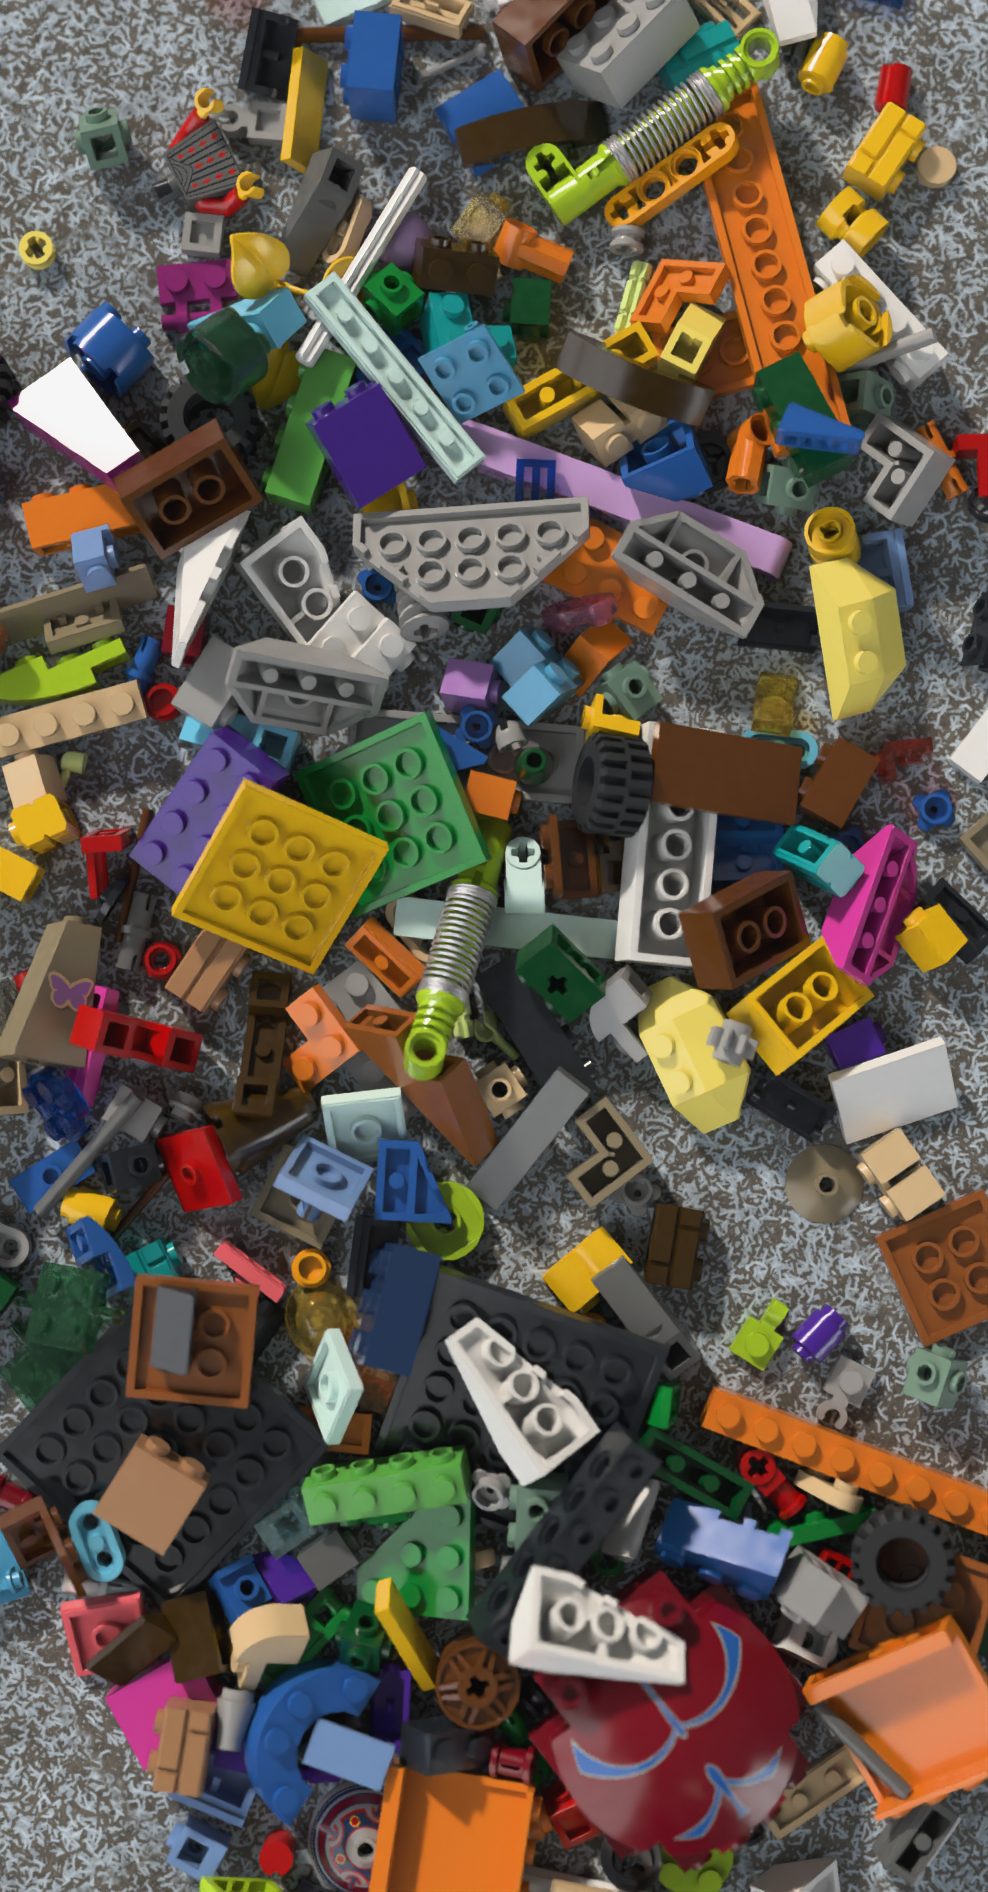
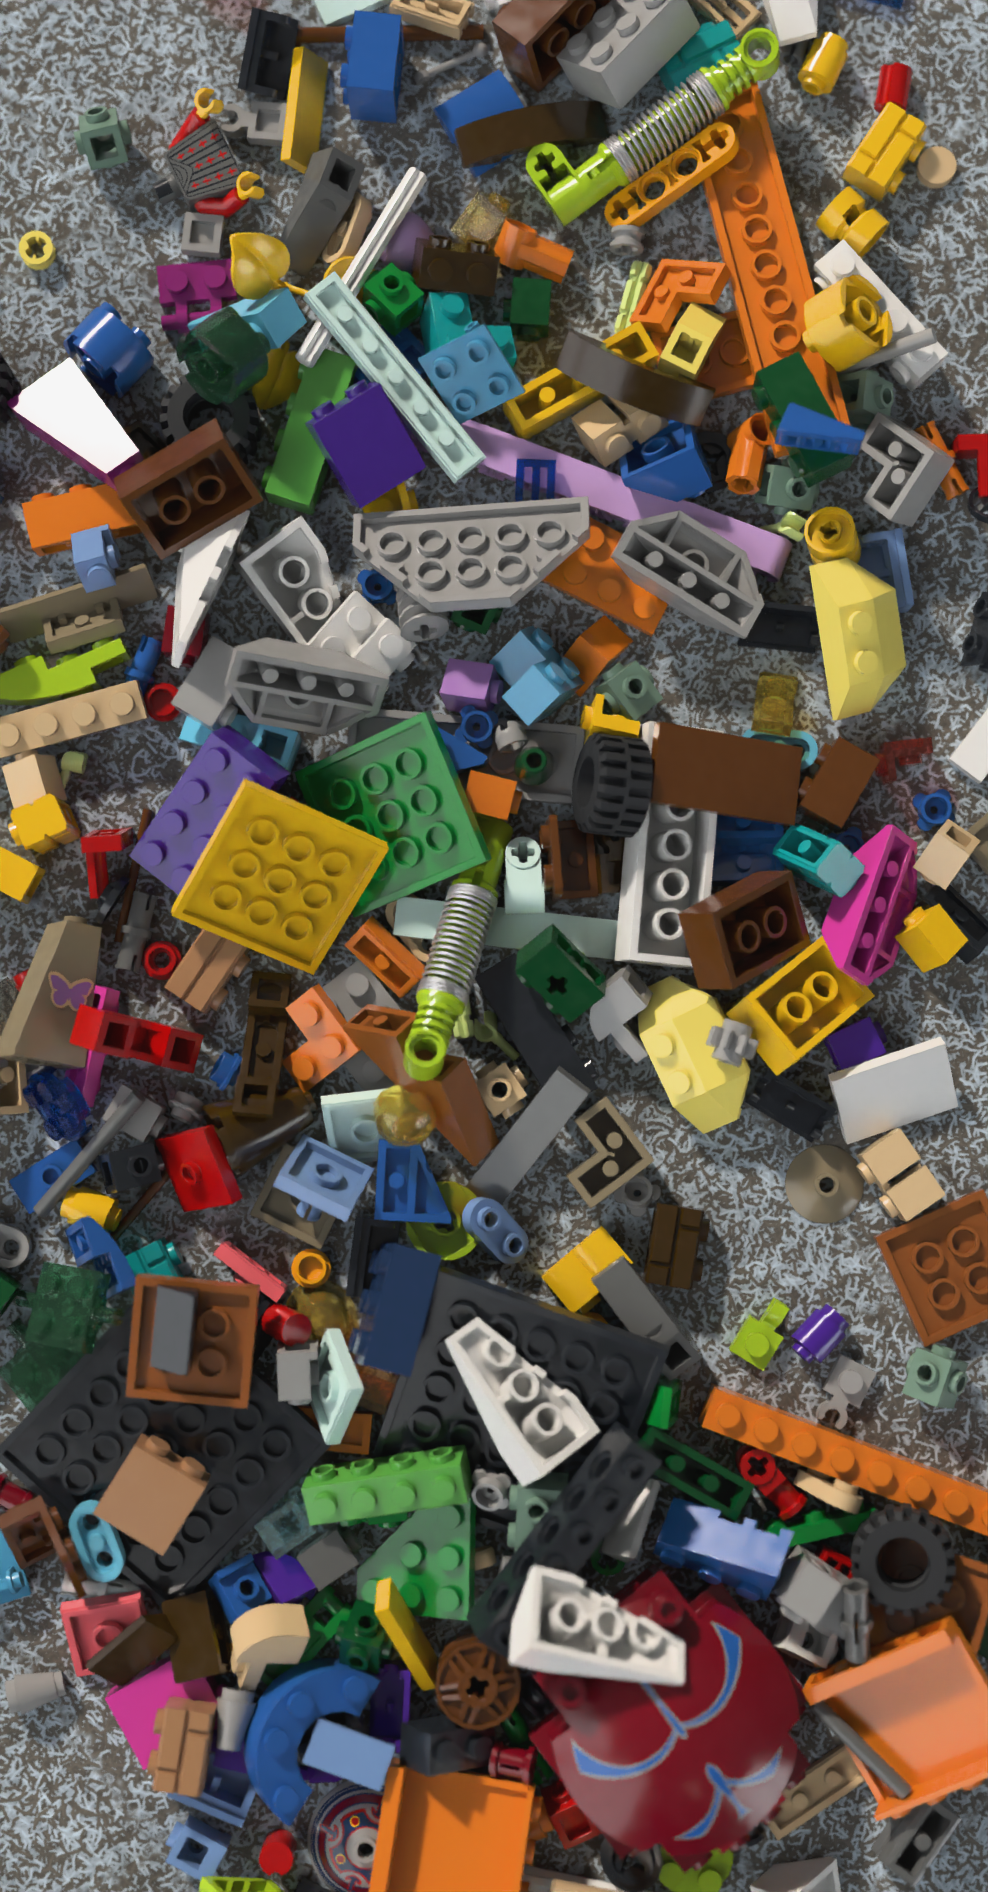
clear pink plate [541,592,618,634] -> none
none -> light grey cone [5,1670,67,1715]
none -> blue plate [209,1051,242,1091]
none -> red piece [262,1304,312,1347]
none -> light grey brick [277,1339,320,1405]
none -> clear yellow hair [373,1085,436,1147]
none -> medium blue plate [462,1197,529,1264]
none -> yellowish green hand [759,511,807,542]
none -> dark grey pin [840,1578,874,1664]
none -> tan brick [913,819,981,890]

